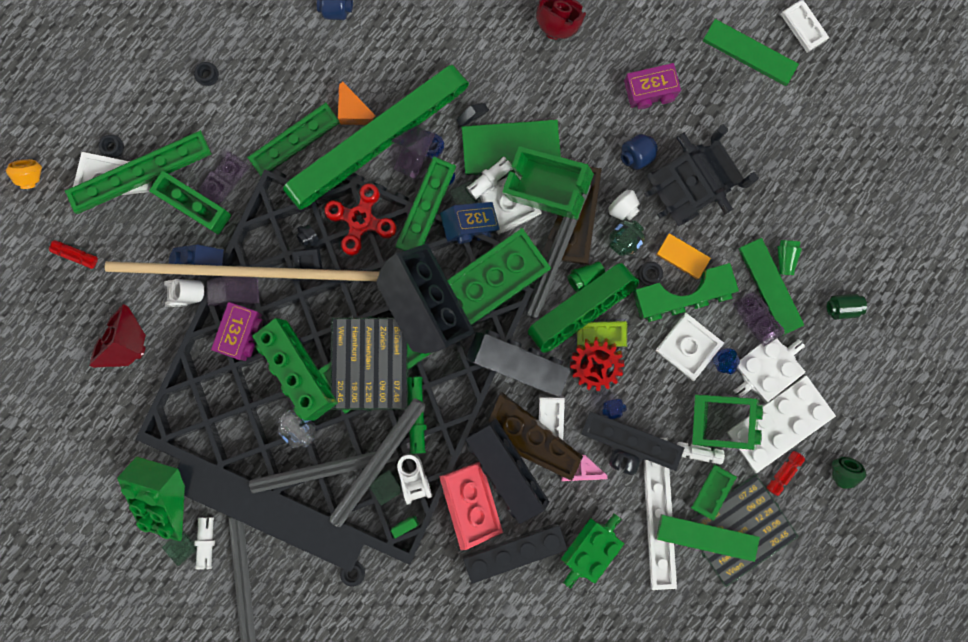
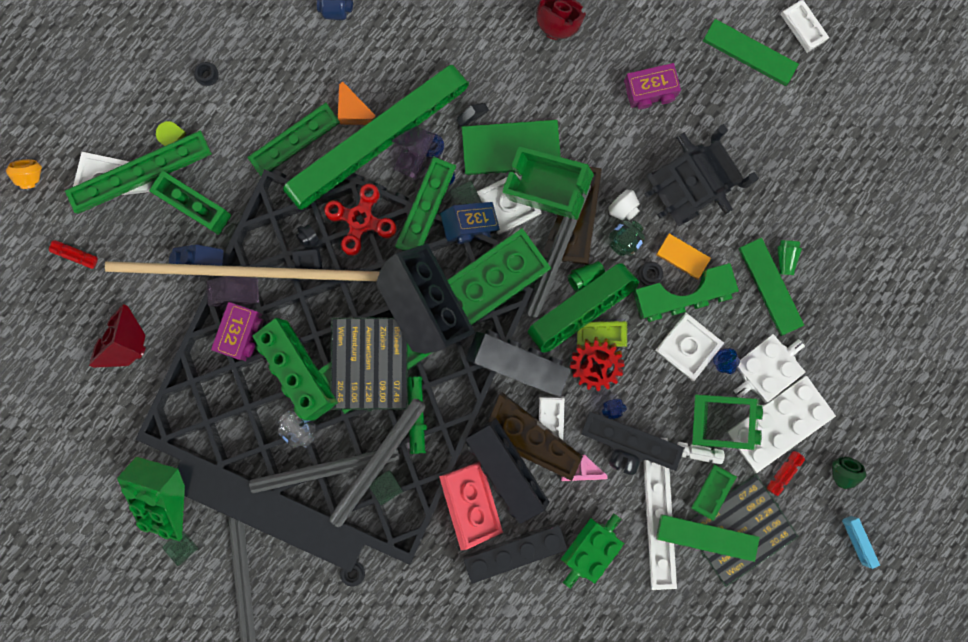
black plate [99,134,124,159] -> none
white piece [164,279,204,307] -> none
white pin [194,517,215,569] -> none
clear purple slope [198,152,250,205] -> none
green tile [391,515,419,538] -> none
white piece [397,453,432,505] -> none
white pin [466,157,513,200] -> none
dark blue head [621,134,658,170] -> none
clear purple slope [733,291,784,346] -> none
dark green brick [826,294,867,320] -> none
none -> lime tile [156,121,187,146]
none -> medium azure tile [842,516,880,569]

